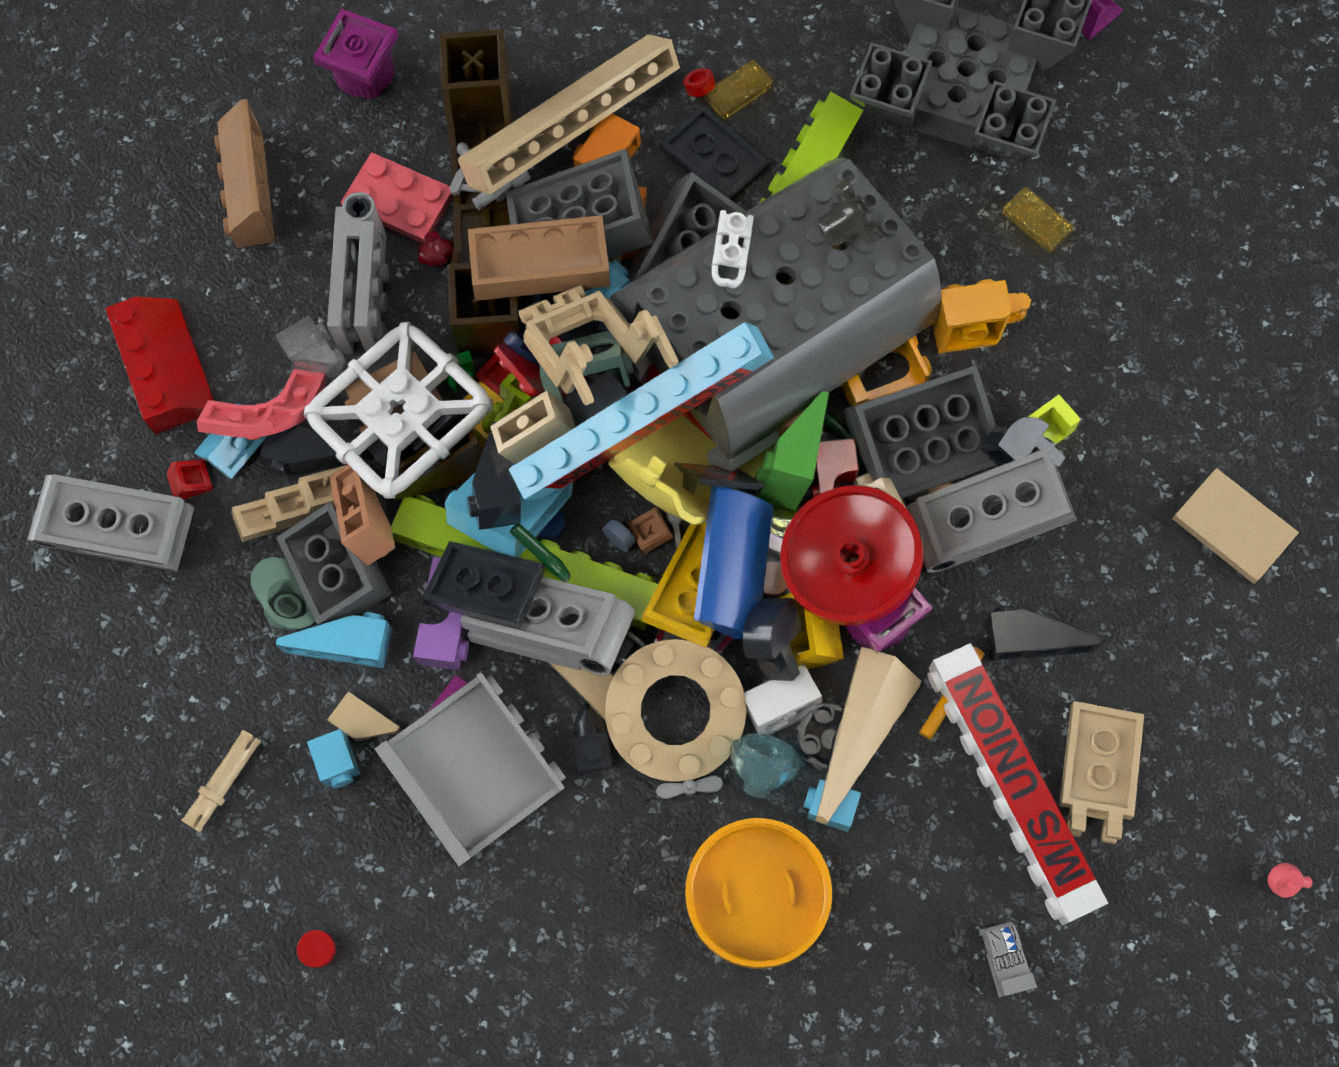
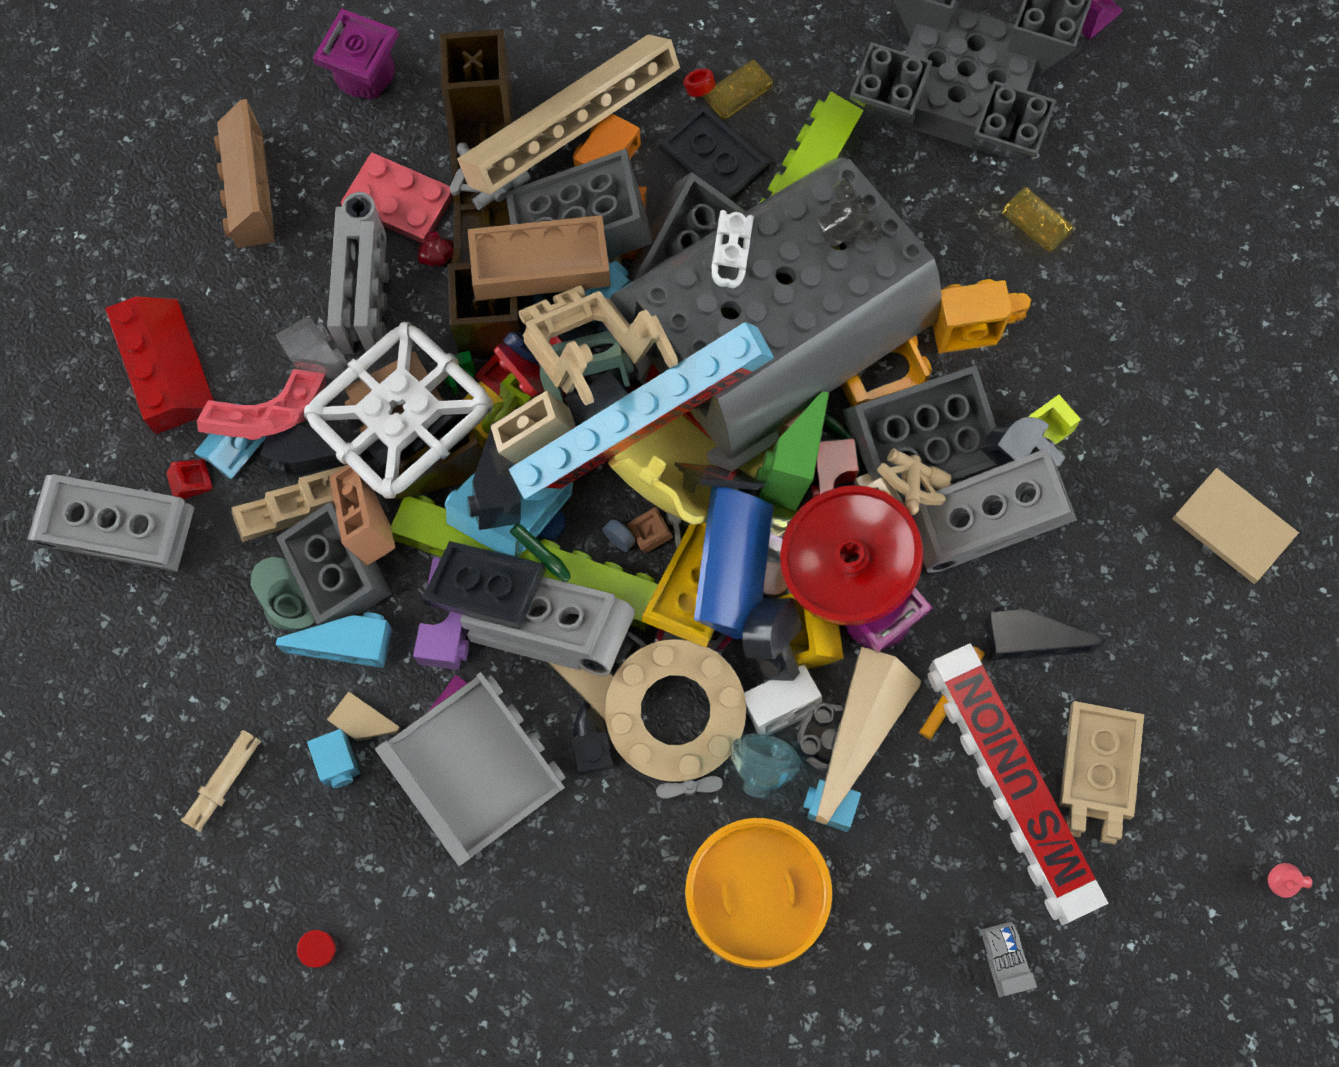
none -> tan piece [877,448,951,515]

